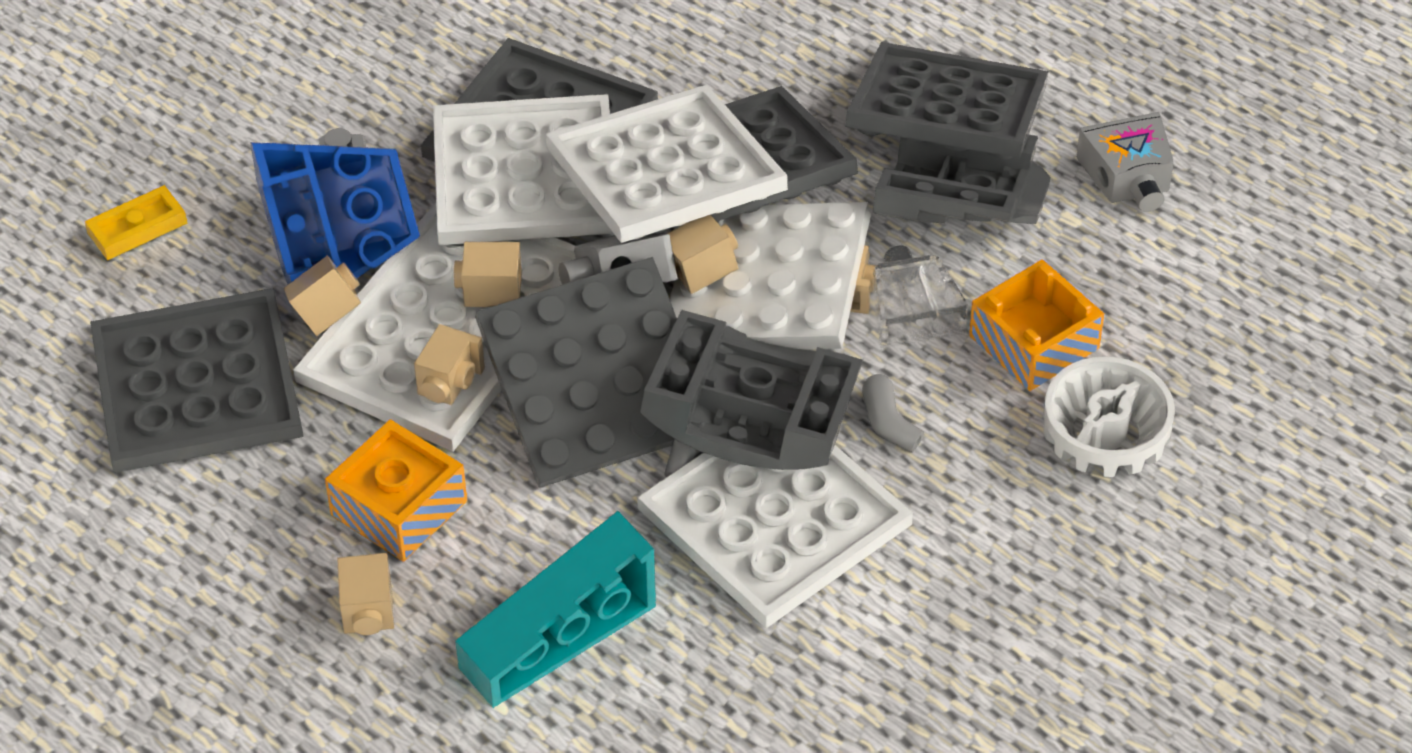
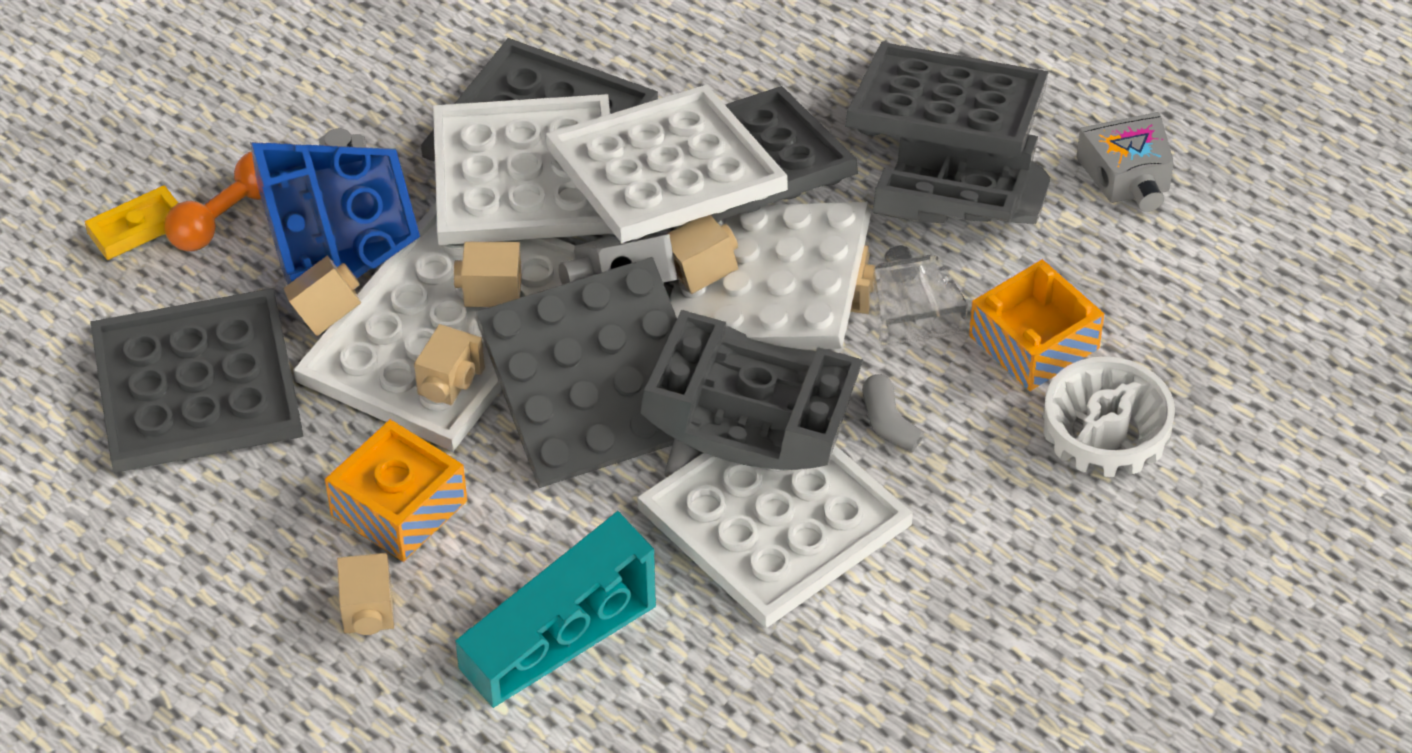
none -> orange piece [164,151,261,251]

